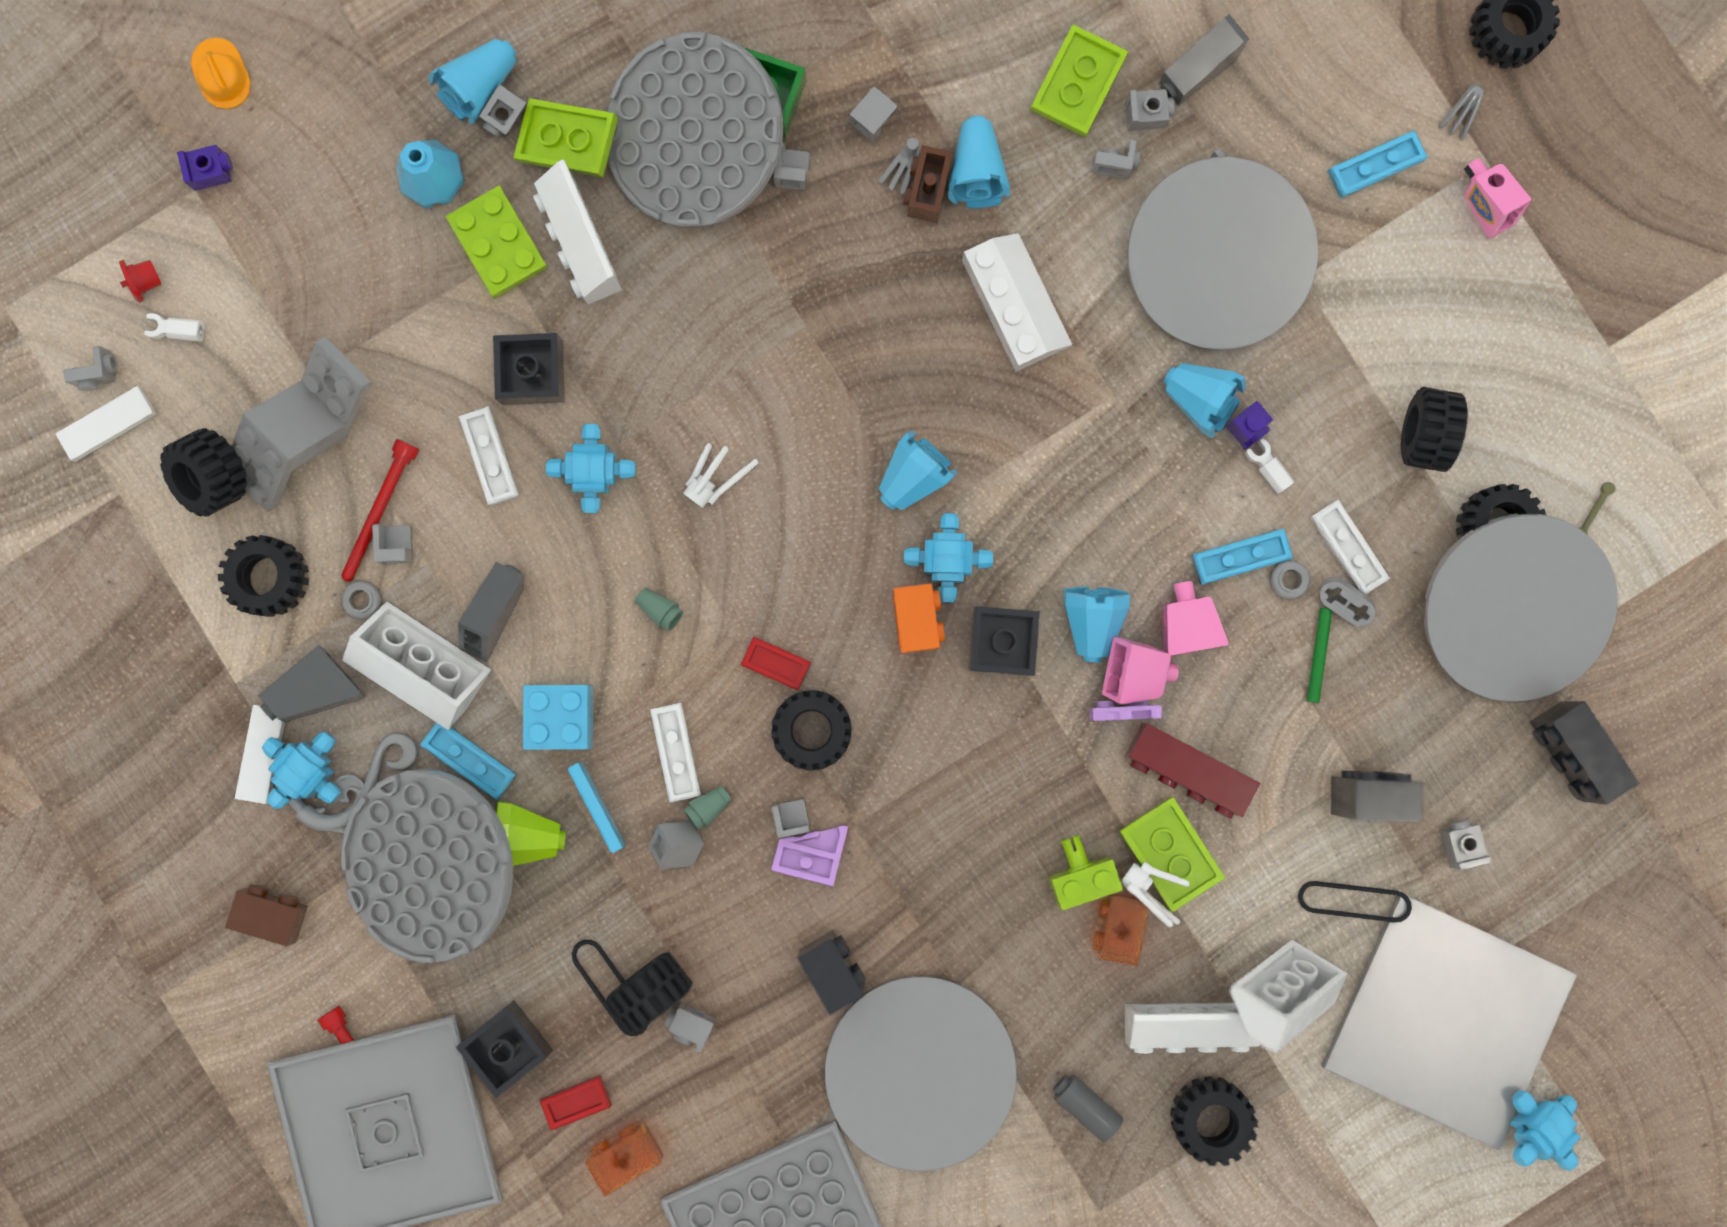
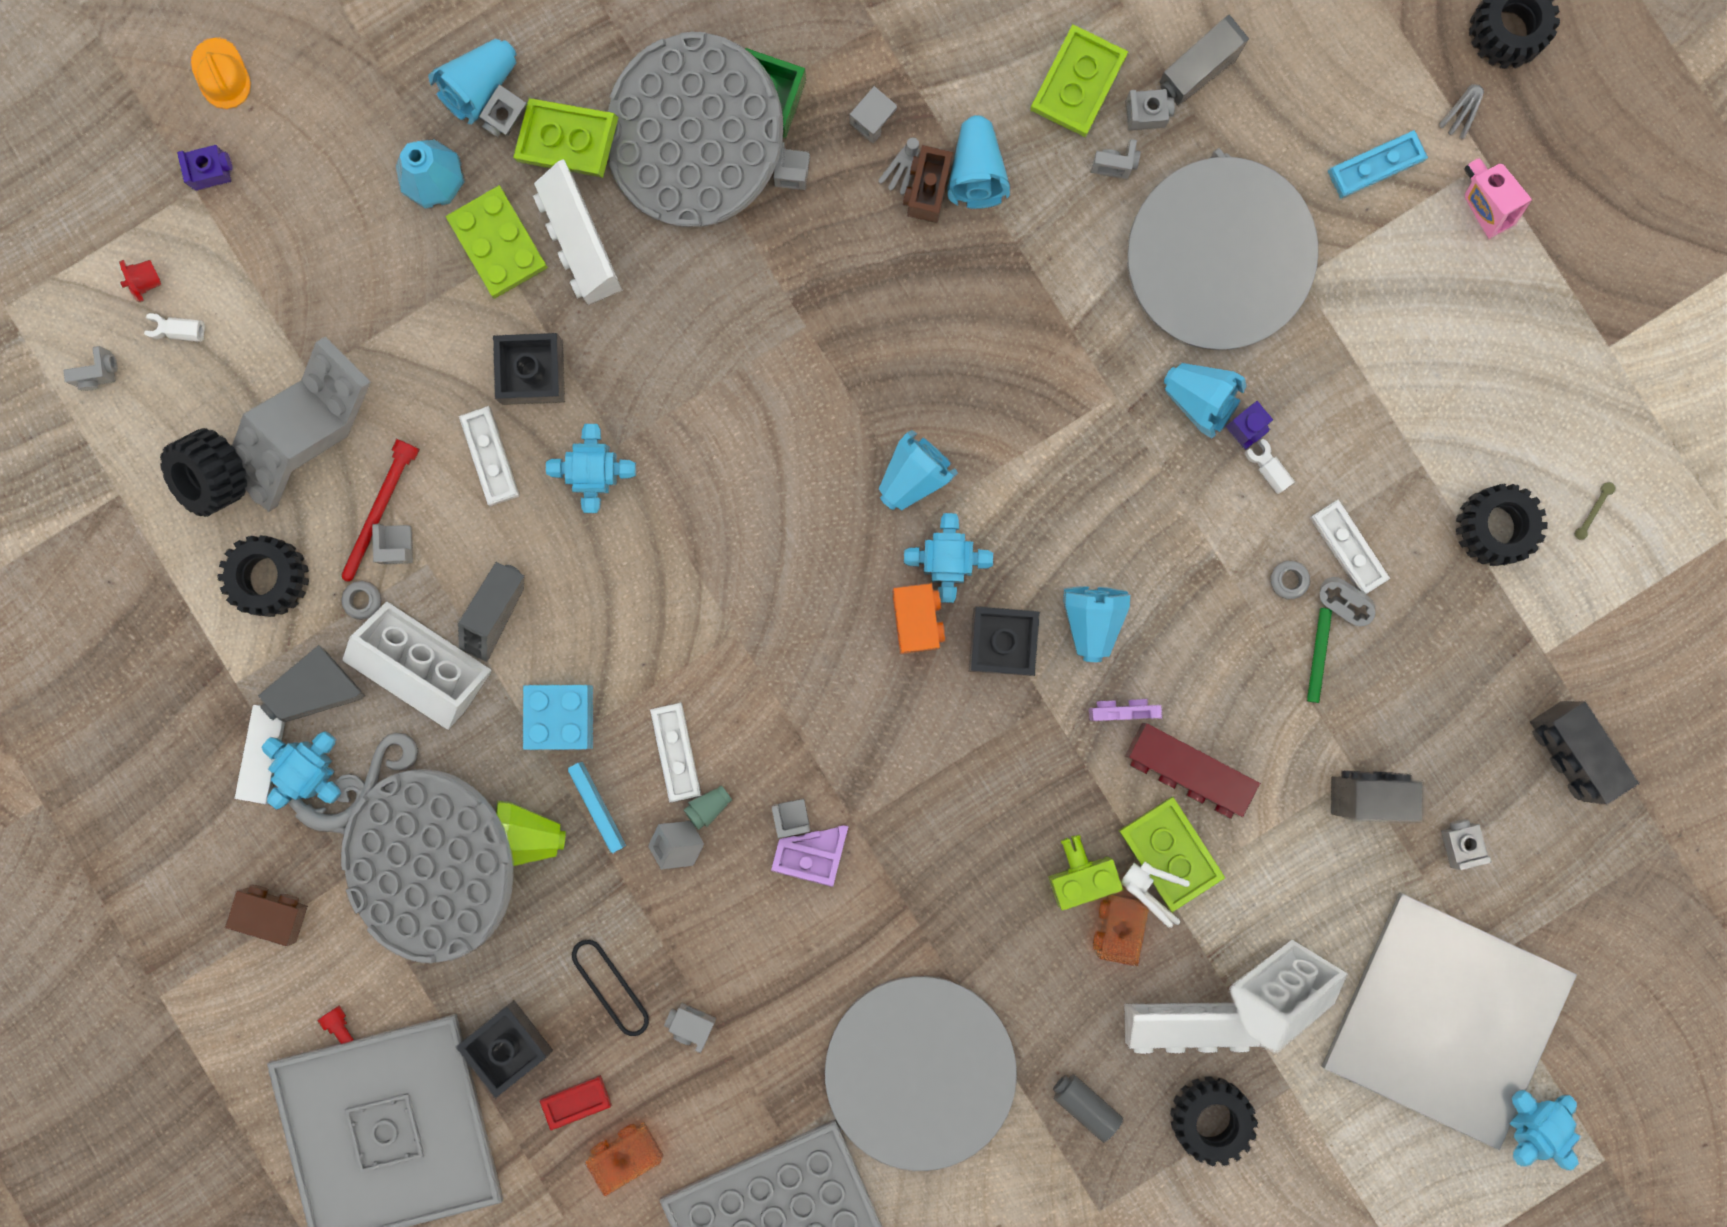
white tile [55,386,157,462] -> none
medium azure tile [420,722,517,801] -> none
black tyre [604,952,693,1034] -> none
sand green cone [635,588,683,631] -> none
white plant [683,443,758,508] -> none
red tile [741,636,811,691] -> none
black tyre [771,690,852,771] -> none
black brick [797,931,866,1015] -> none
white slope [962,233,1072,372] -> none
bright pink torso [1102,636,1179,704] -> none
bright pink torso [1162,581,1229,656] -> none
medium azure tile [1192,528,1293,585] -> none
black piece [1298,881,1412,922] -> none
black tyre [1401,387,1468,472] -> none
light grey tile [1423,514,1618,702] -> none

